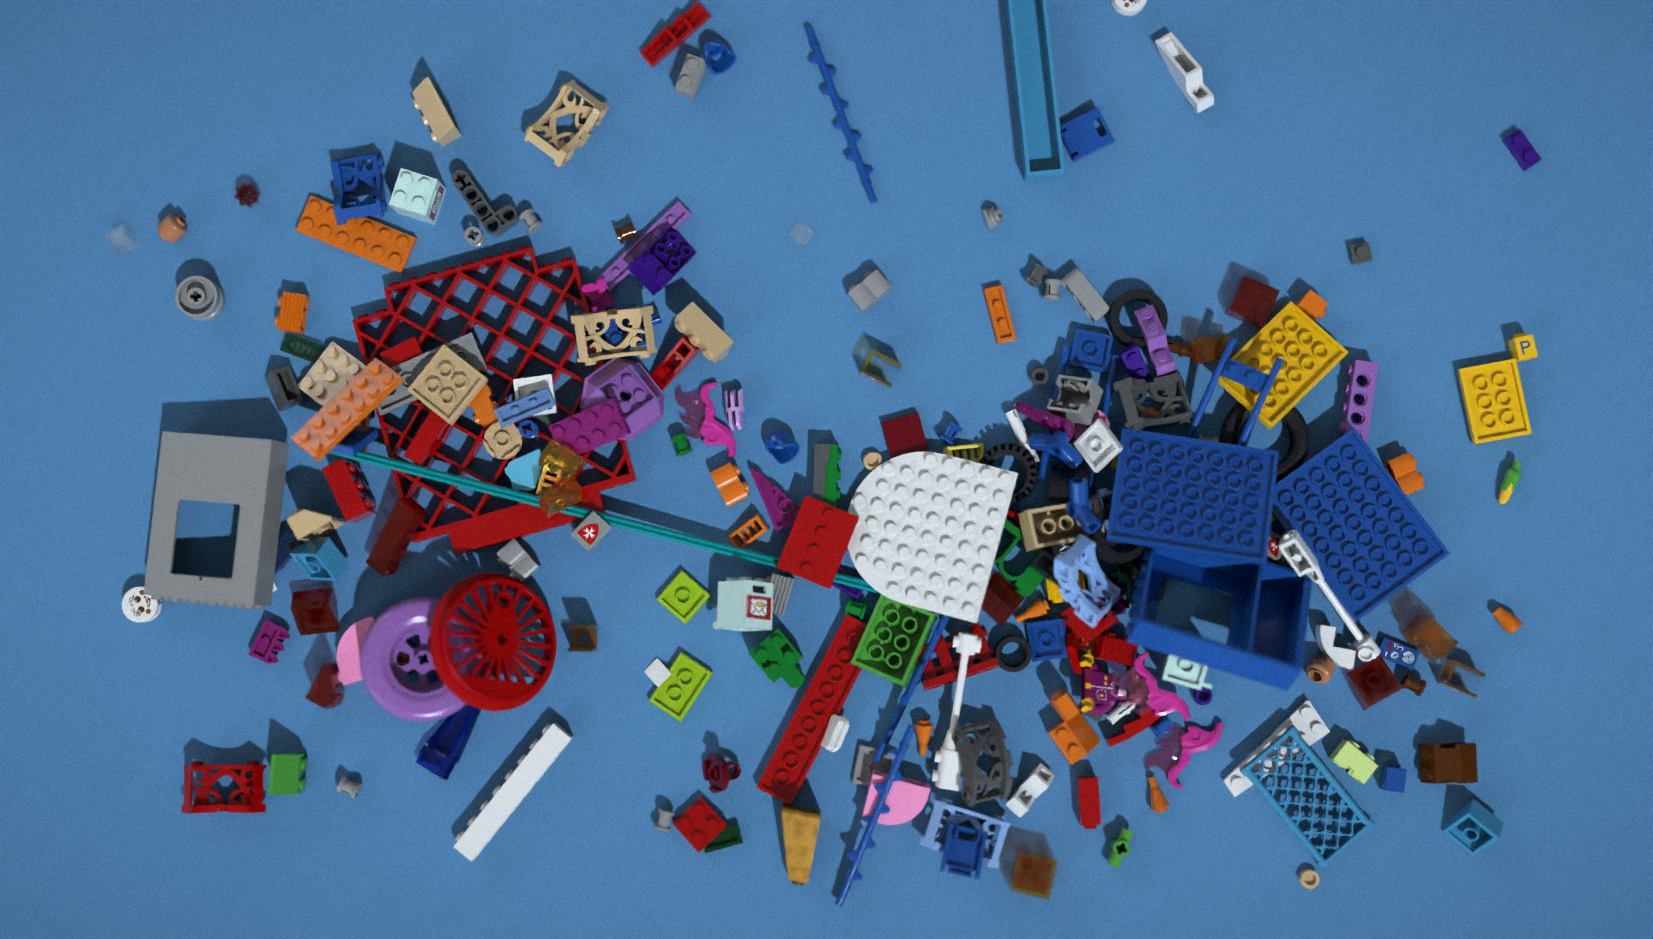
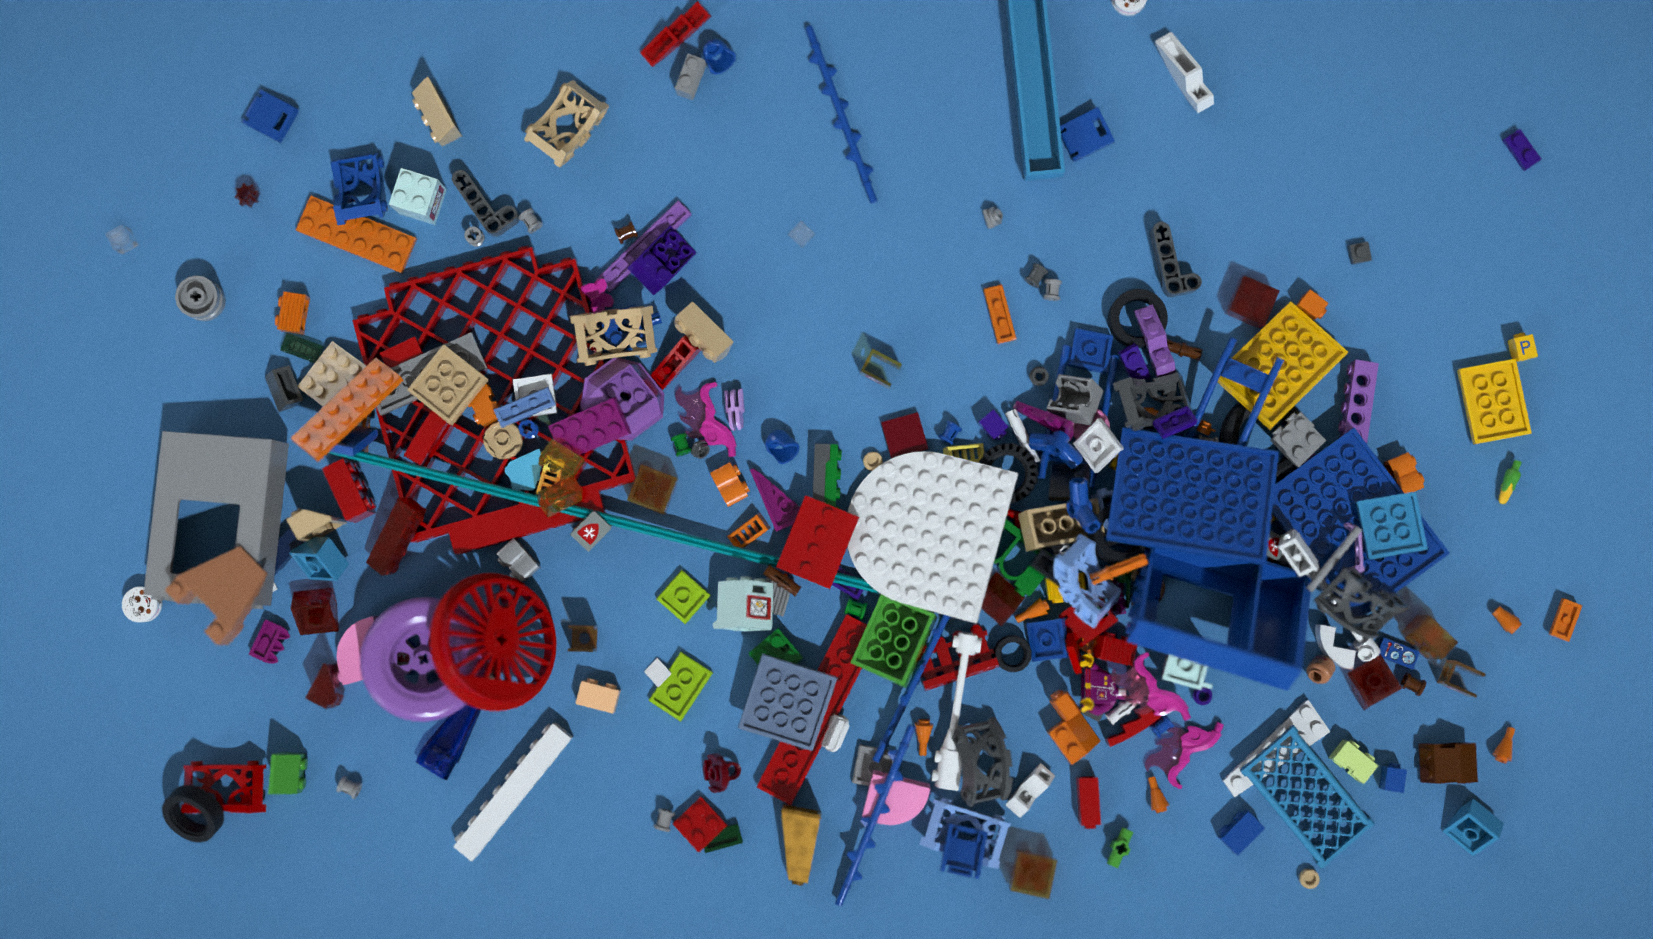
nougat head [157,214,187,242] -> none
light grey brick [848,269,892,313] -> none
light grey beam [1060,268,1110,323] -> none
clear orange brick [1190,334,1235,365] -> none
none -> black tyre [162,785,224,843]
none -> nougat wedge [165,546,268,645]
none -> blue container [241,89,299,143]
none -> light nougat brick [575,678,621,713]
none -> clear orange brick [627,464,679,515]
none -> dark grey plate [691,440,710,459]
none -> sand blue plate [738,653,837,751]
none -> reddish brown pin [763,565,802,597]
none -> dark purple brick [977,409,1008,441]
none -> orange axle [1089,554,1148,585]
none -> dark grey beam [1150,222,1202,297]
none -> dark purple plate [1153,406,1197,439]
none -> orange plate [1197,420,1216,436]
none -> blue brick [1217,809,1265,856]
none -> light grey plate [1270,412,1326,468]
none -> light grey piece [1306,526,1362,593]
none -> dark grey fence [1314,567,1409,639]
none -> lavender piece [1344,523,1364,574]
none -> dark azure plate [1356,491,1428,560]
none -> orange cone [1492,727,1515,763]
none -> orange plate [1548,598,1582,642]

